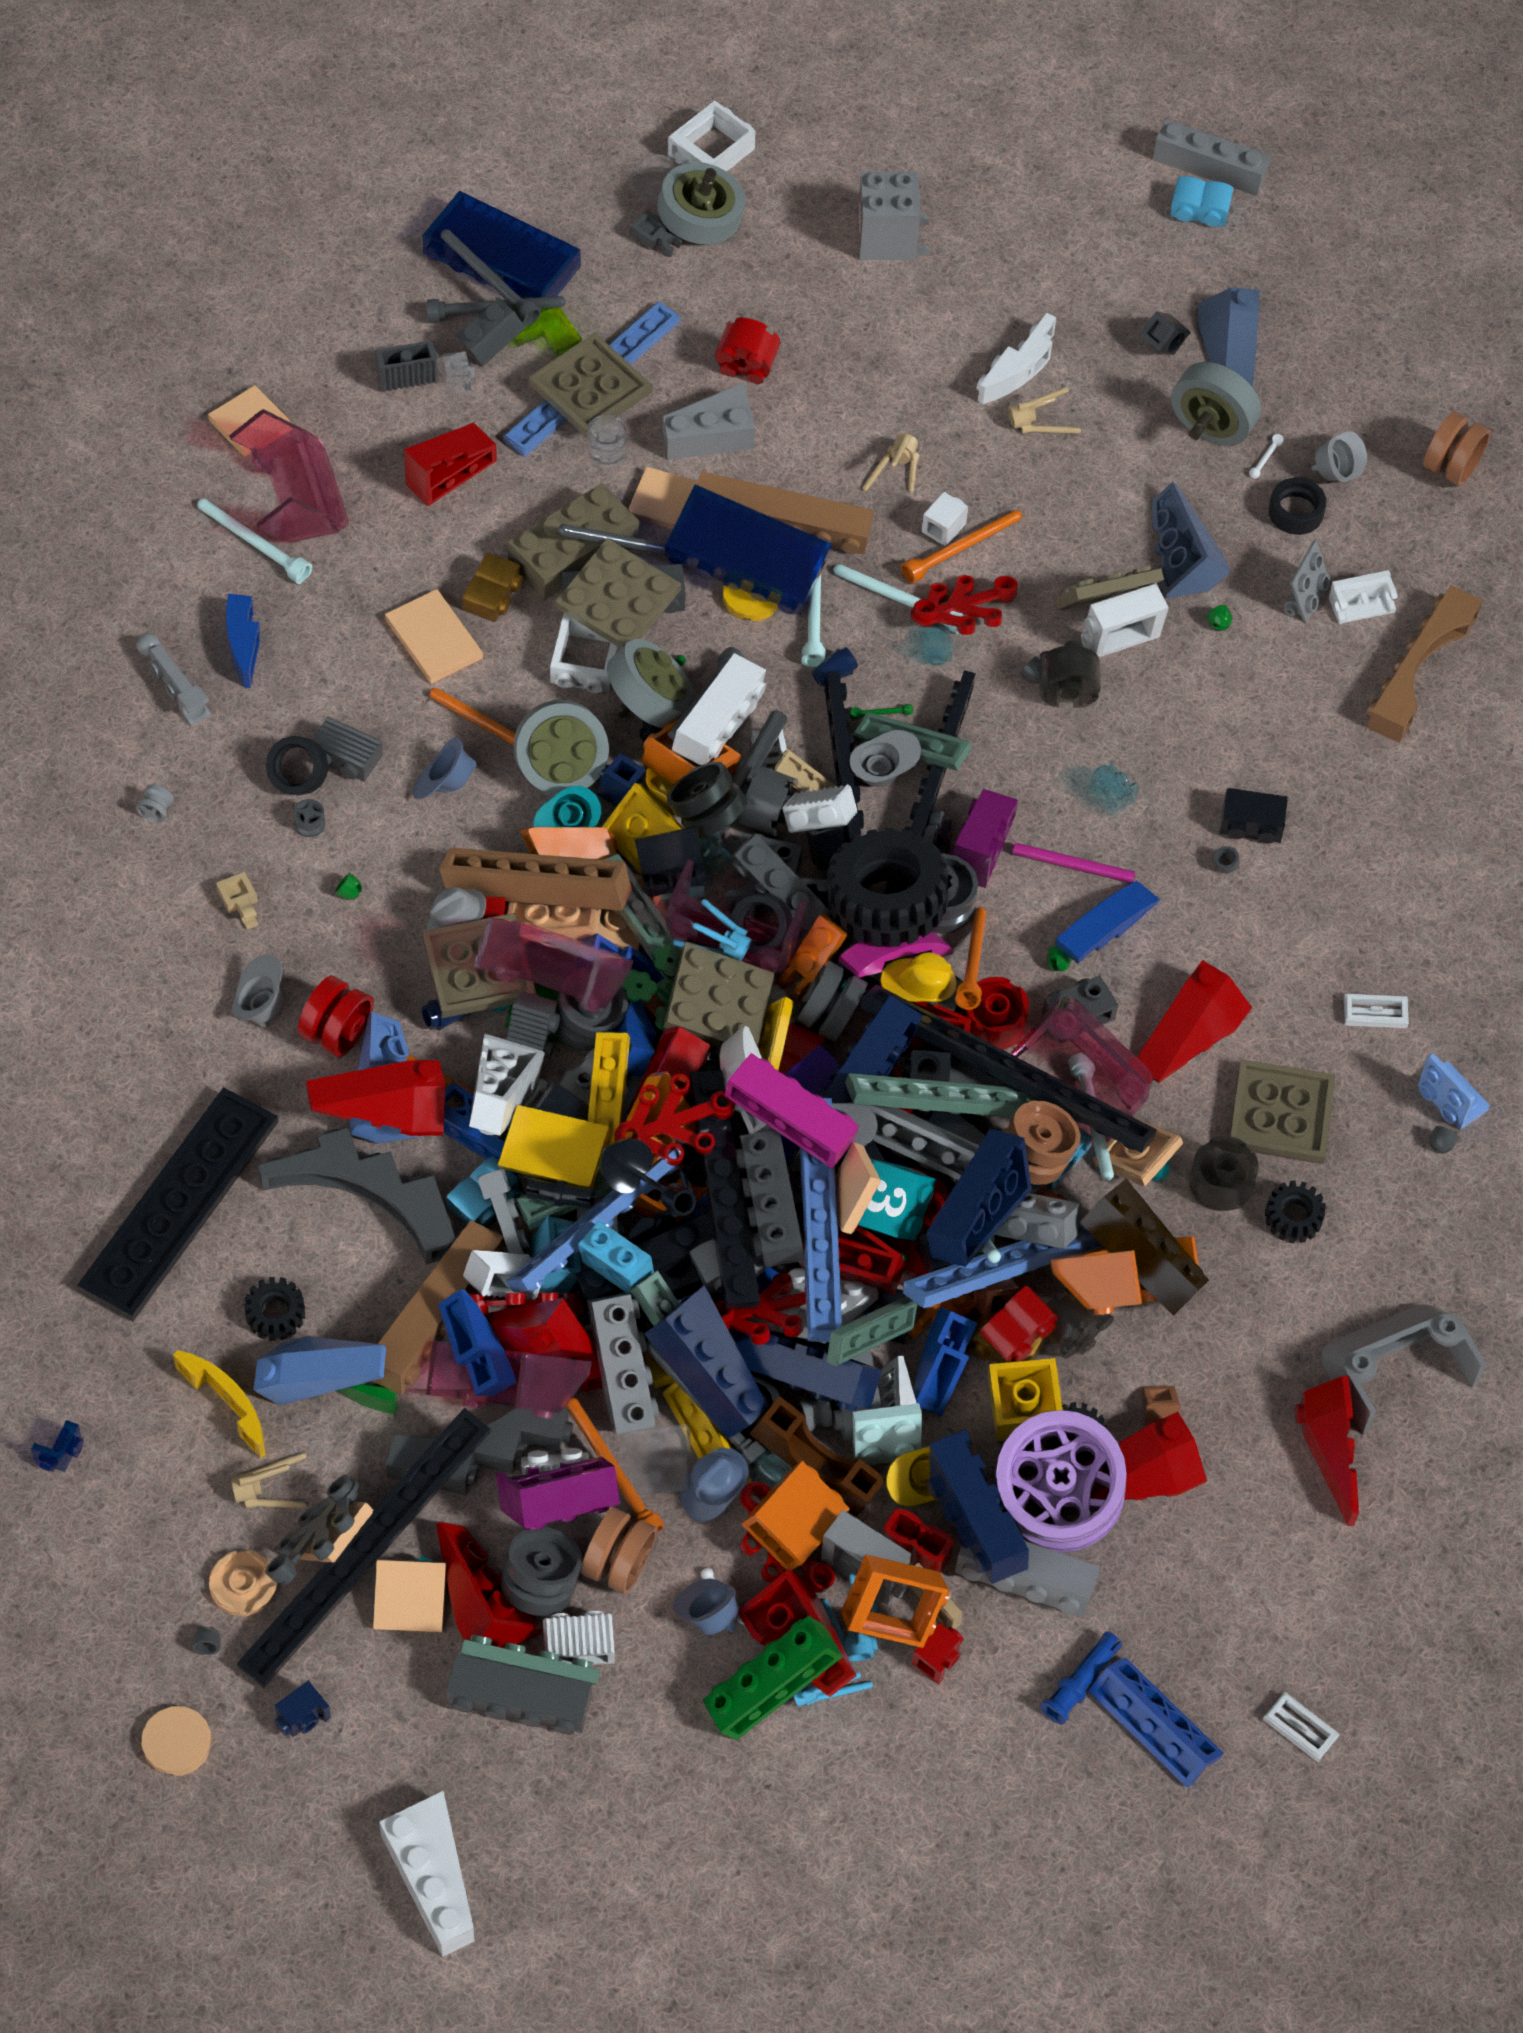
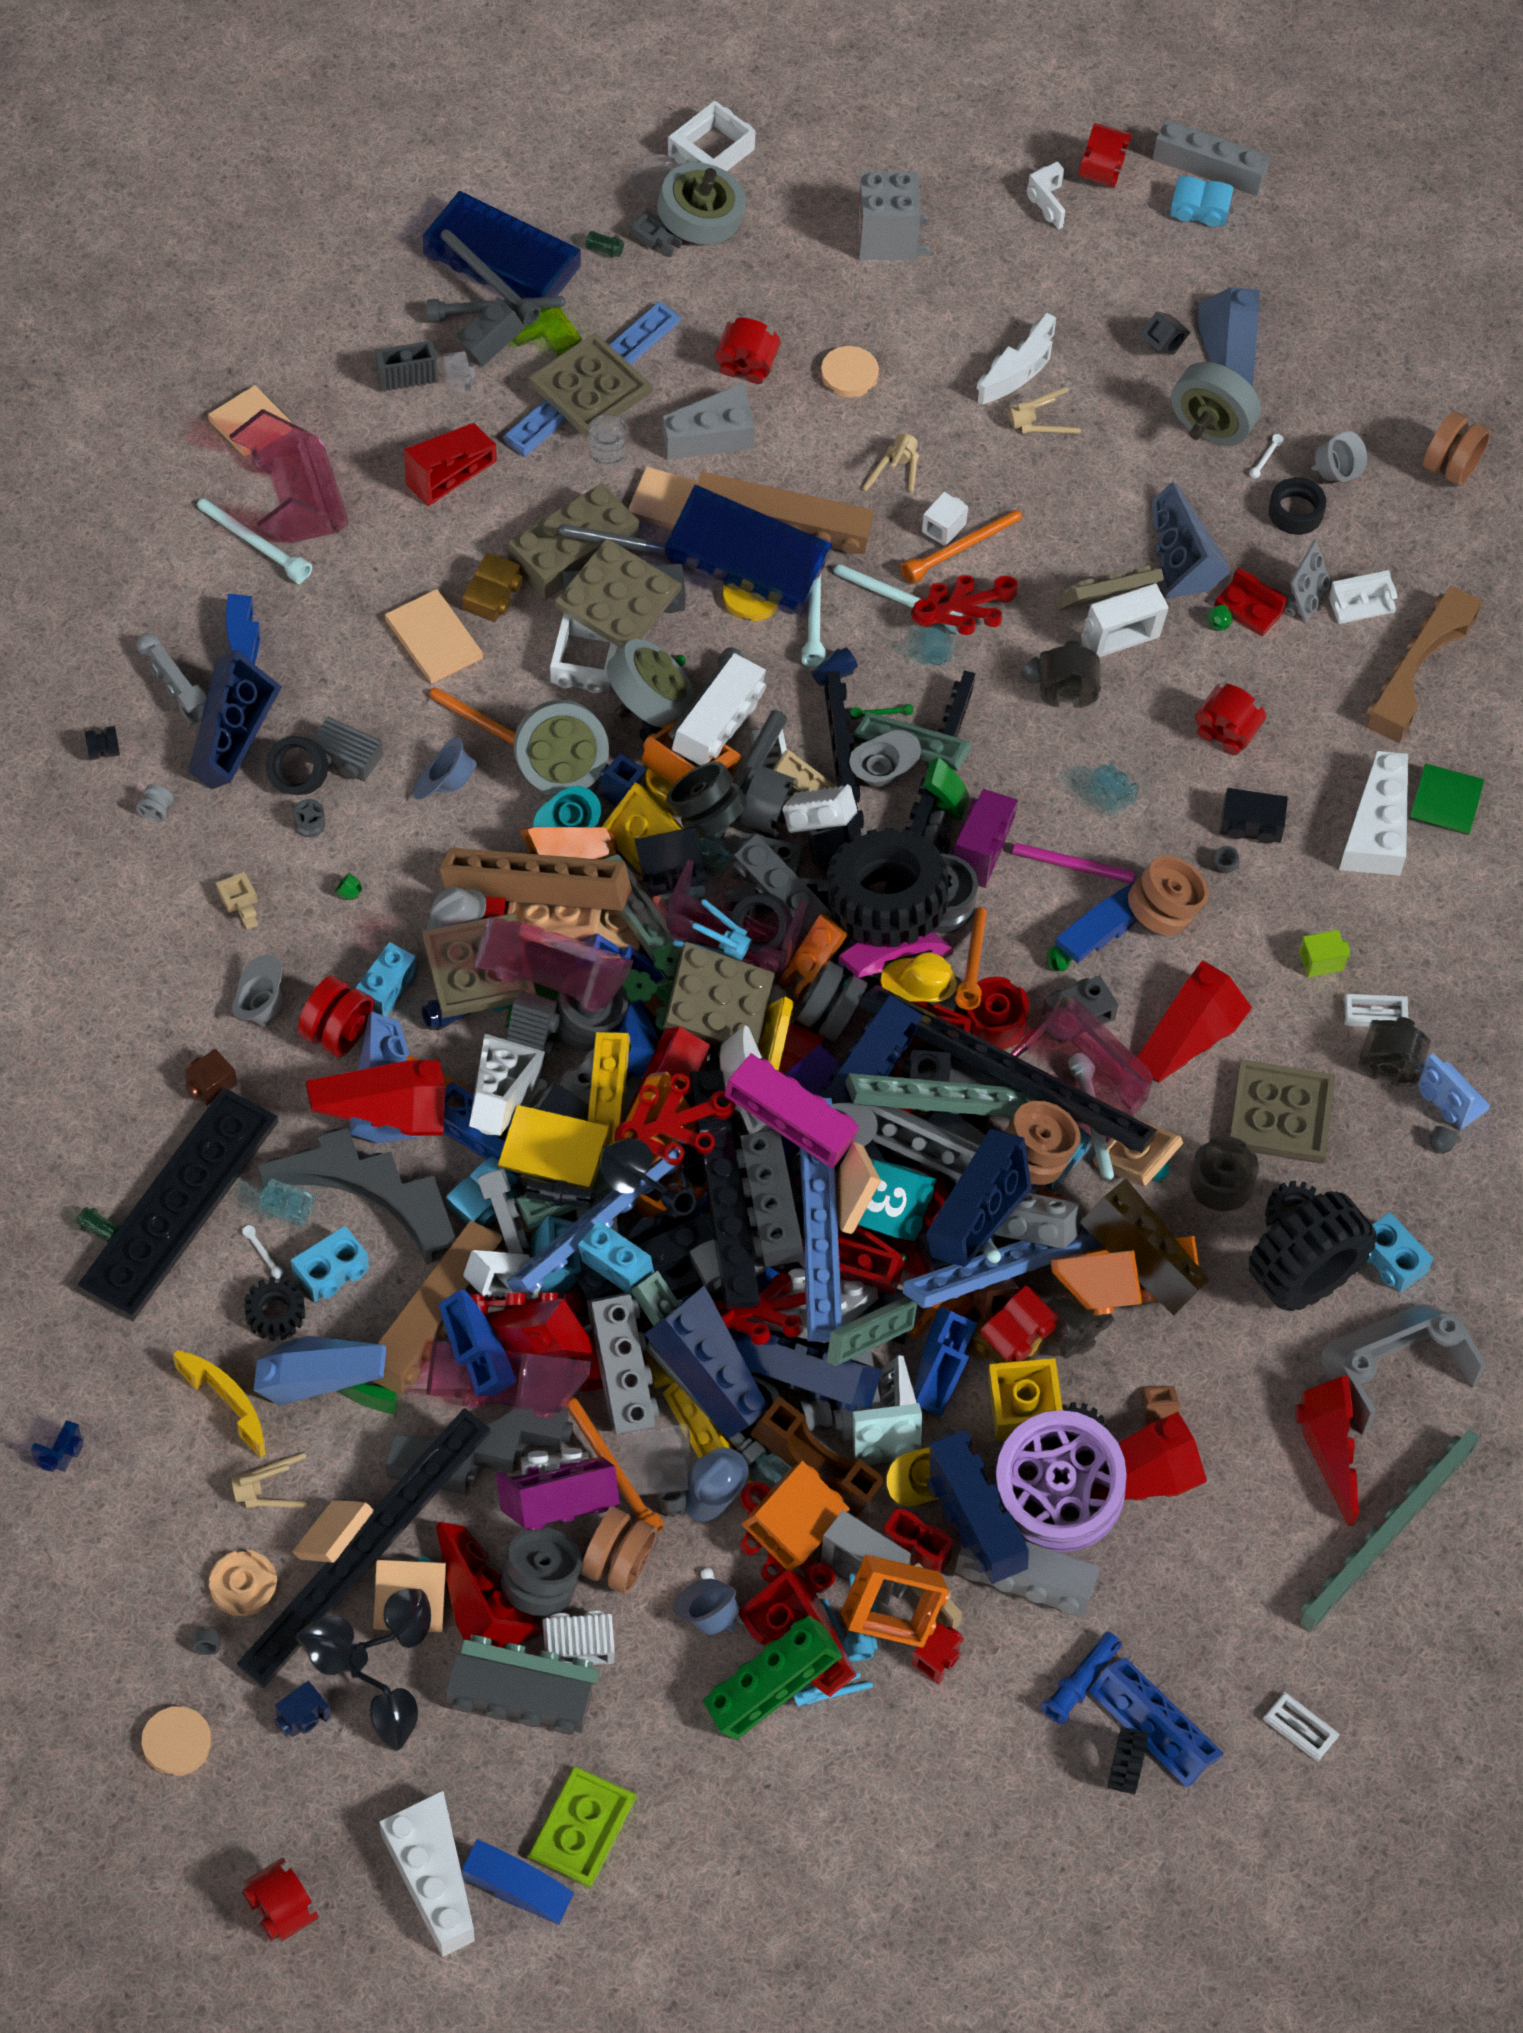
dark grey plant [265,1475,359,1585] -> none
none -> clear green pin [76,1207,120,1243]
none -> black wheel [84,725,120,761]
none -> copper brick [185,1049,237,1106]
none -> dark blue wedge [188,650,282,789]
none -> red brick [241,1857,319,1942]
none -> white hinge [242,1225,284,1279]
none -> clear light blue brick [258,1179,316,1228]
none -> medium azure brick [291,1226,369,1302]
none -> black plant [295,1589,431,1751]
none -> medium azure brick [356,942,417,1017]
none -> blue slope [462,1839,574,1925]
none -> lime tile [527,1766,637,1889]
none -> clear green pin [586,230,624,258]
none -> dark grey hinge [658,1488,687,1517]
none -> light nougat tile [821,346,879,398]
none -> green slope [923,758,969,820]
none -> white bracket [1027,162,1065,230]
none -> red brick [1077,123,1132,188]
none -> black tyre [1108,1726,1149,1795]
none -> nougat wheel [1128,855,1209,936]
none -> red brick [1195,683,1266,755]
none -> red bracket [1214,568,1287,637]
none -> black tyre [1249,1191,1377,1311]
none -> lime brick [1299,929,1350,978]
none -> sand green plate [1300,1429,1480,1633]
none -> white wedge [1339,751,1408,876]
none -> clear smoke brick [1359,1017,1431,1087]
none -> medium azure brick [1366,1212,1434,1293]
none -> green slope [1410,763,1485,835]

